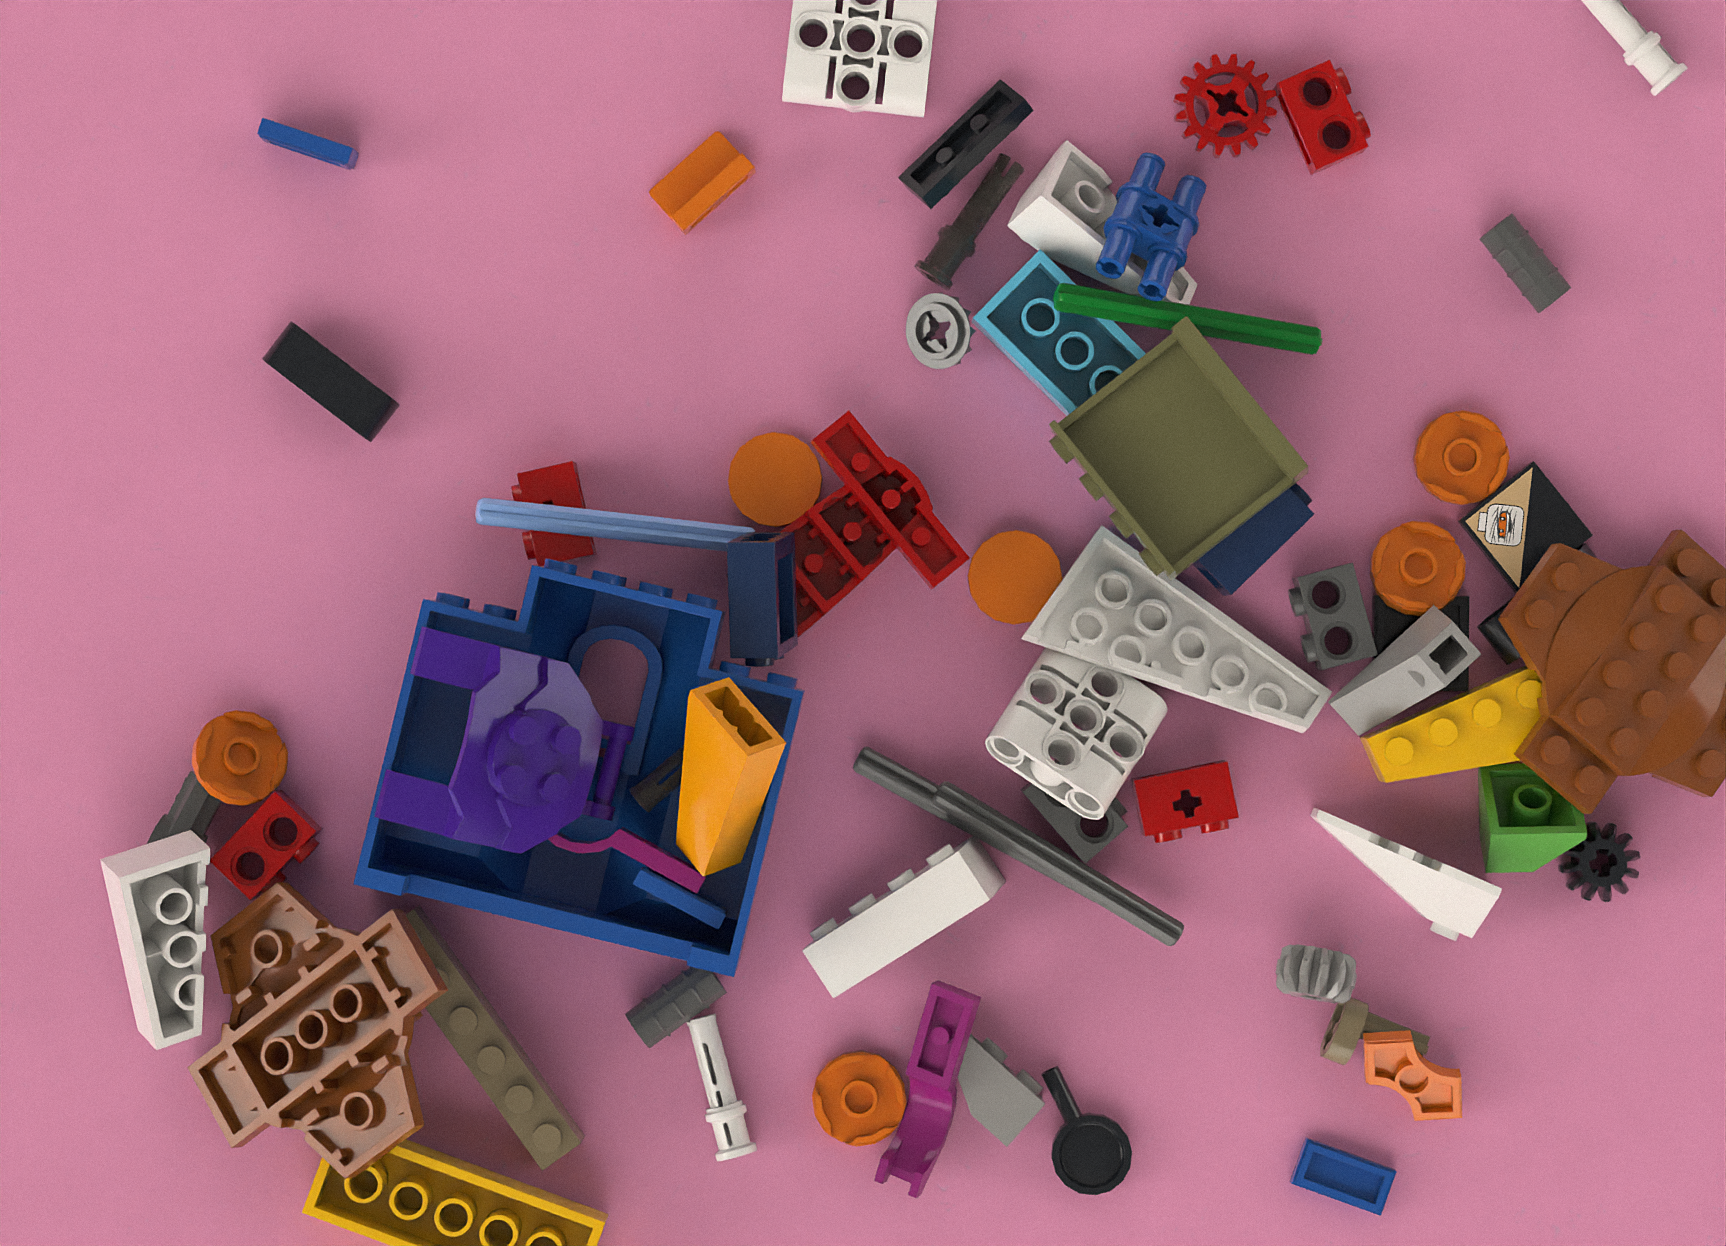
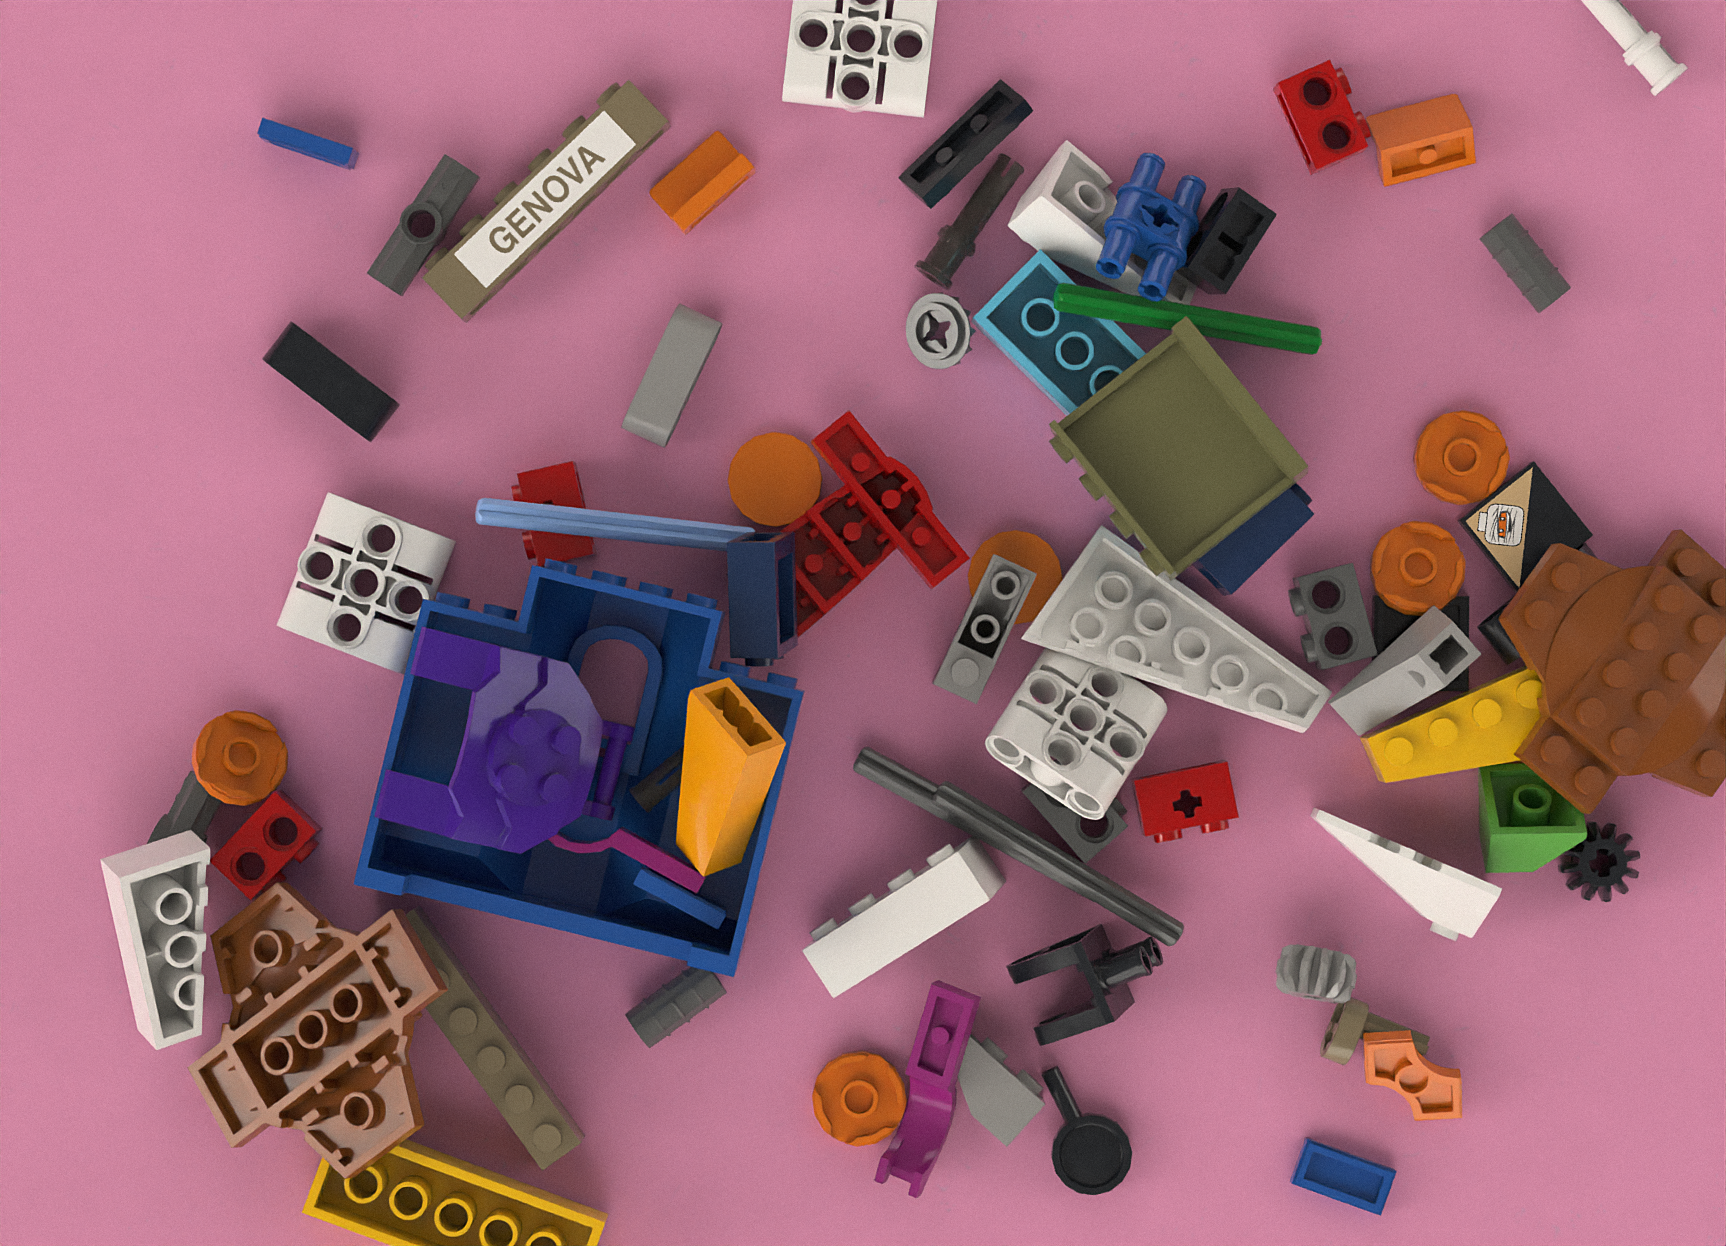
white pin [687,1013,757,1161] -> none
red gear [1173,53,1277,158] -> none
none -> white connector [277,492,456,674]
none -> dark grey piece [367,154,480,296]
none -> brick [422,80,671,323]
none -> light grey beam [621,303,723,448]
none -> light grey slope [932,554,1037,704]
none -> black piece [1006,924,1163,1046]
none -> black brick [1176,187,1277,294]
none -> orange panel [1366,94,1476,187]

